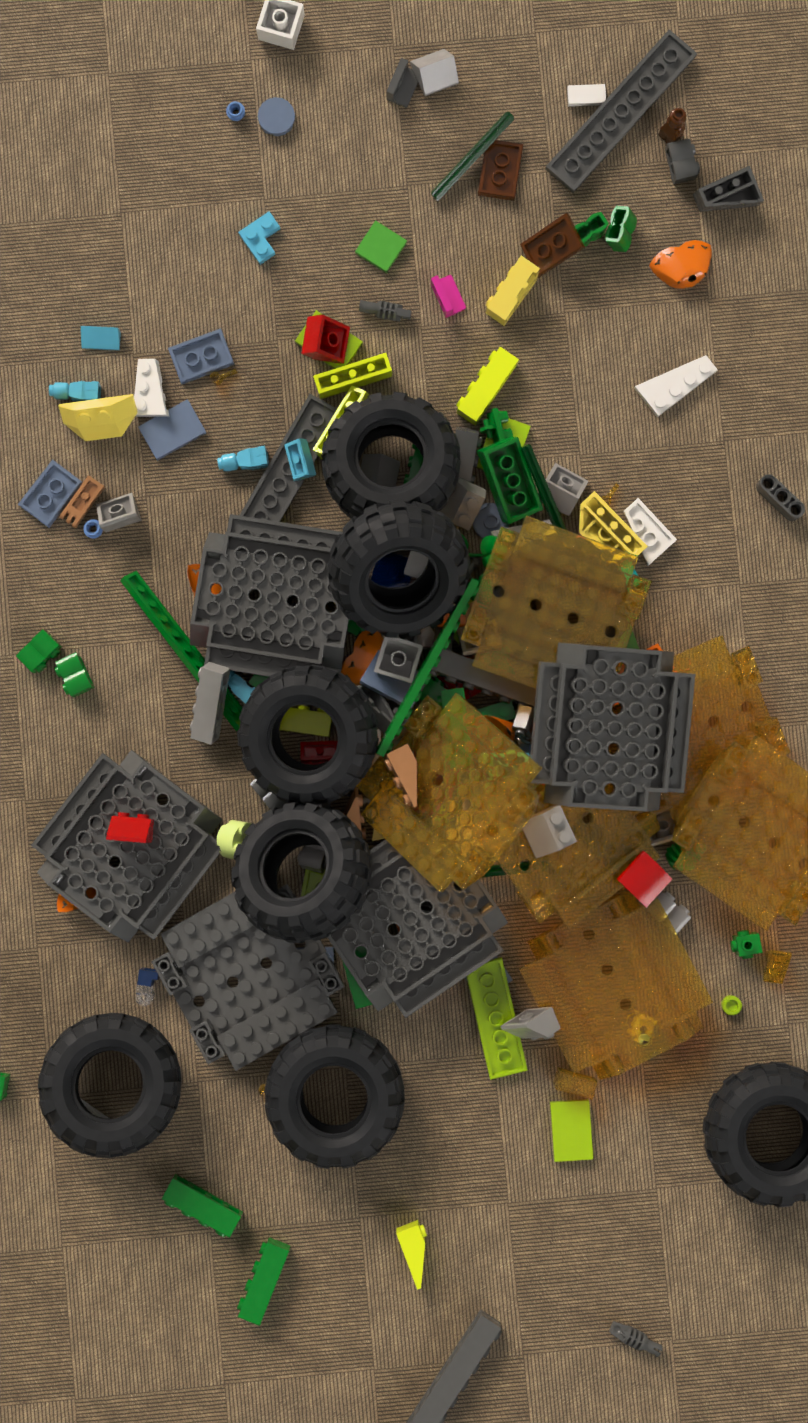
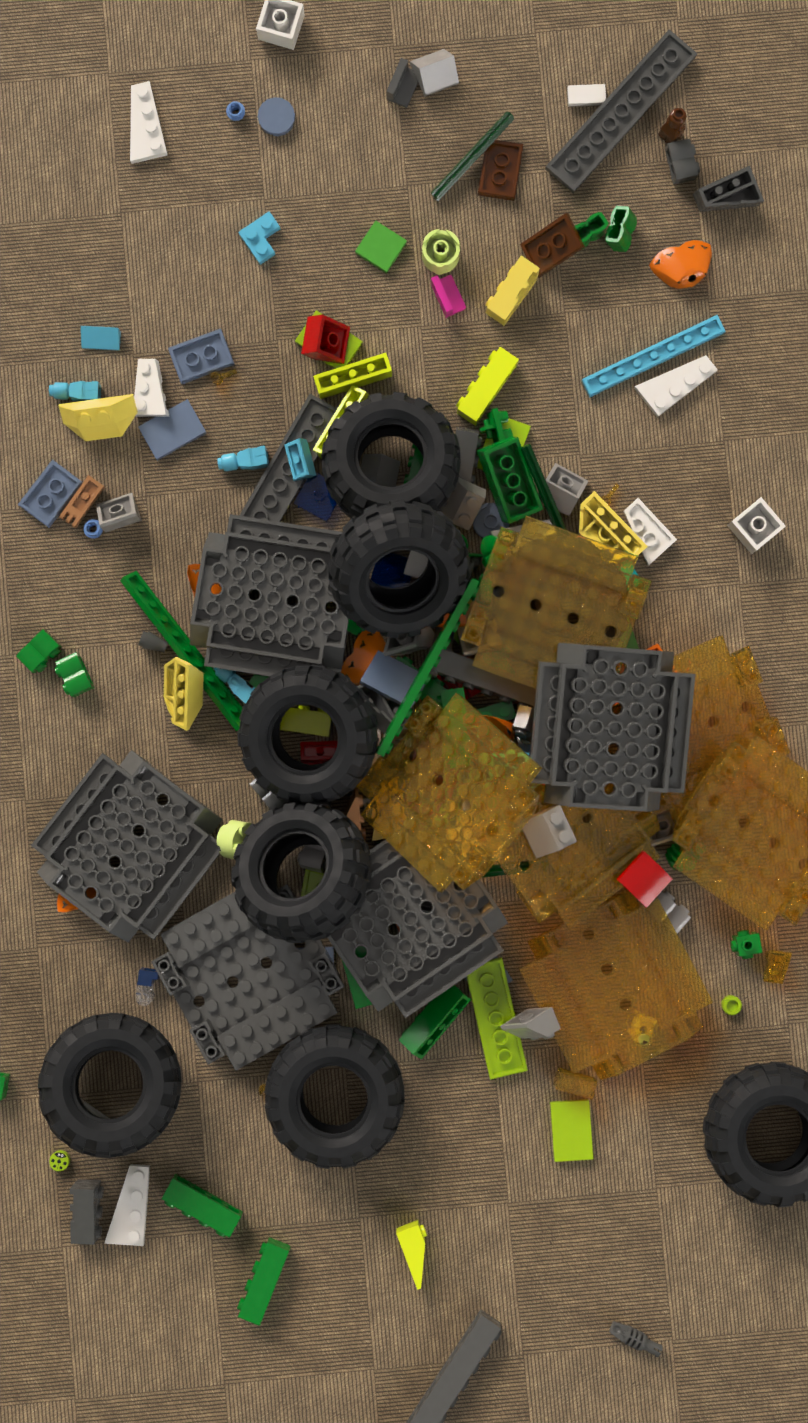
red slope [106,812,154,843] -> none
light grey brick [190,662,231,745] -> none
dark grey hinge [359,300,412,322] -> none
light grey slope [374,637,423,683] -> none
medium nougat slope [384,744,417,809] -> none
dark grey beam [756,474,805,521] -> none
none -> lime tile [49,1150,70,1171]
none -> dark grey wedge [70,1179,104,1245]
none -> white wing [104,1164,150,1246]
none -> white wing [130,81,168,164]
none -> dark grey cone [138,631,168,653]
none -> light yellow wedge [164,657,204,731]
none -> clear blue plate [294,473,337,522]
none -> green brick [399,985,472,1059]
none -> yellowish green brick [422,229,460,275]
none -> medium azure tile [581,315,726,398]
none -> white brick [727,497,786,554]

